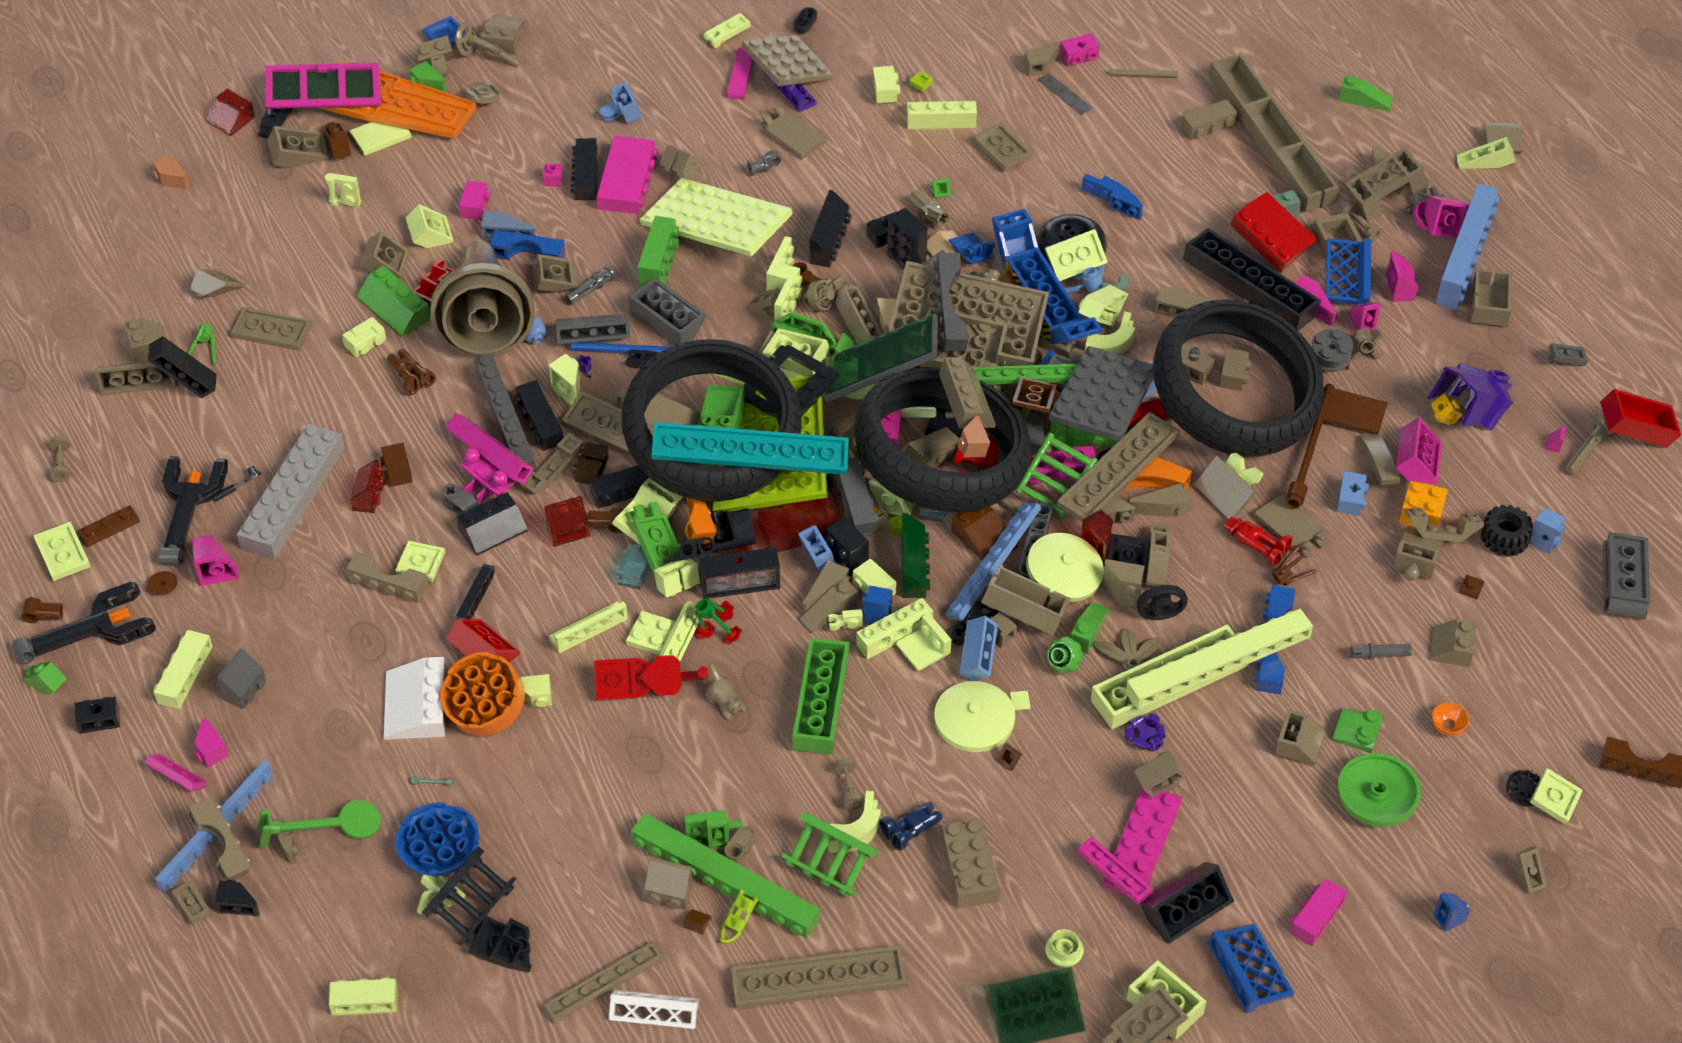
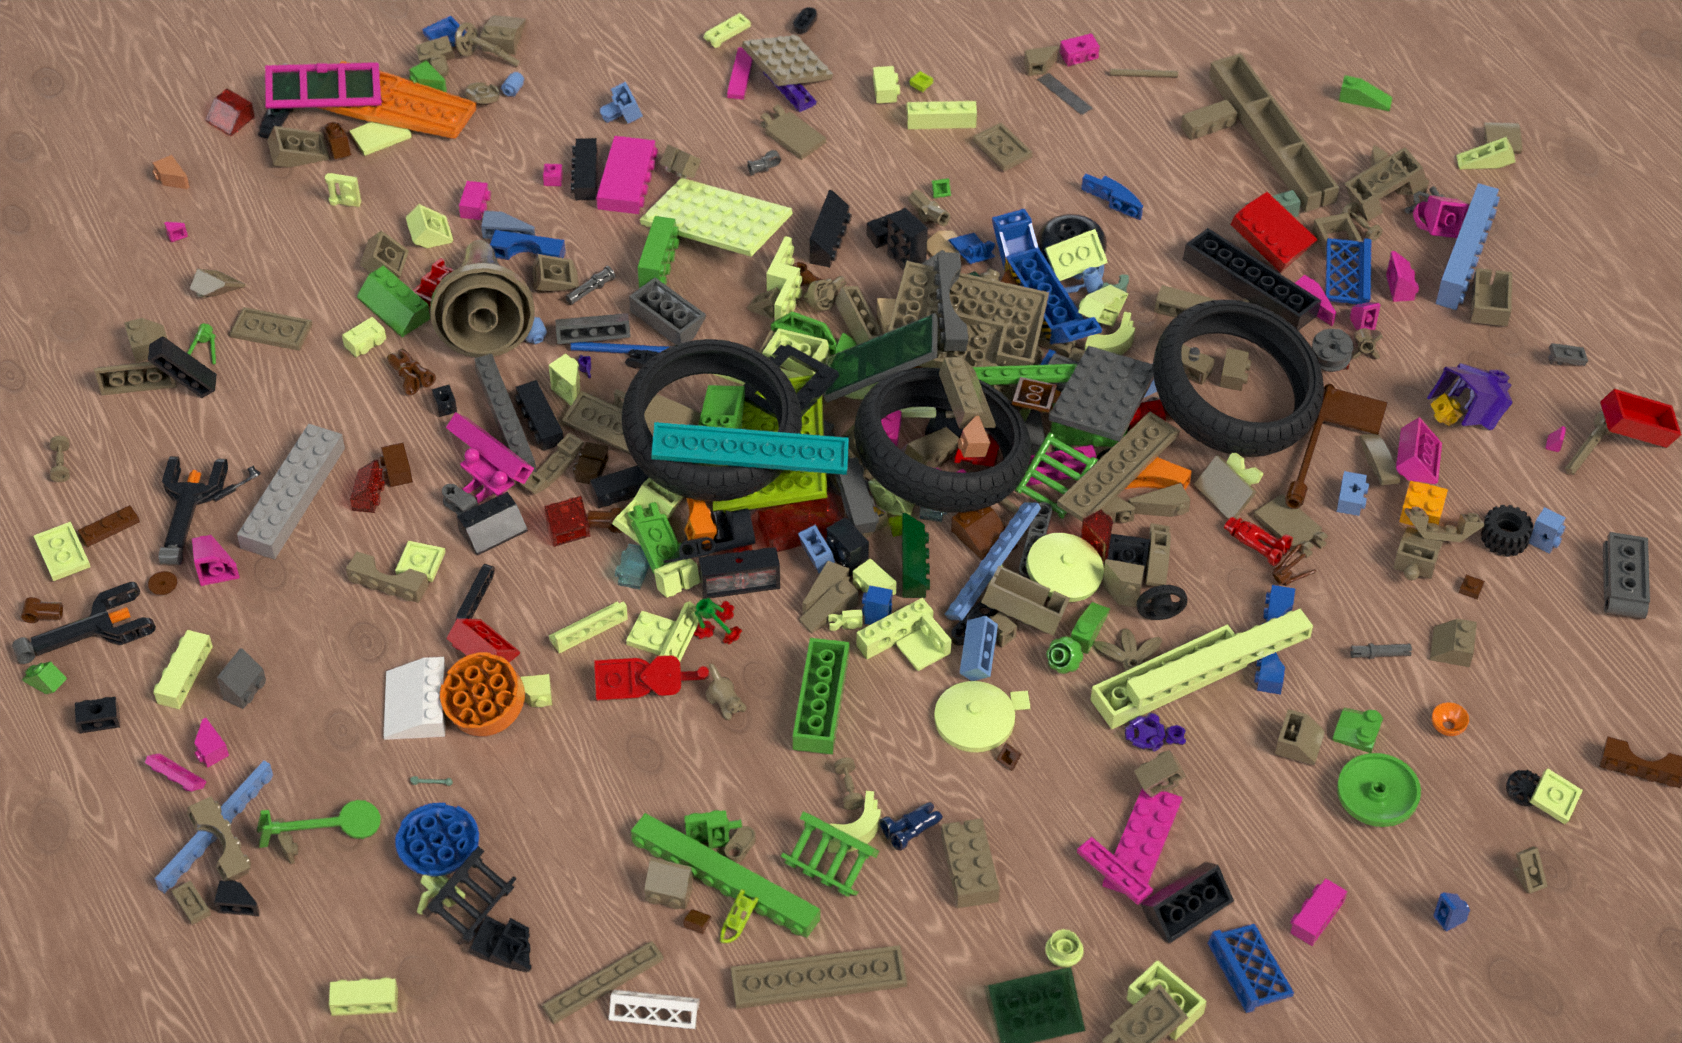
none -> dark pink slope [164,222,188,242]
none -> black brick [431,384,457,417]
none -> medium blue brick [501,72,524,97]
none -> dark purple plate [1166,725,1186,745]

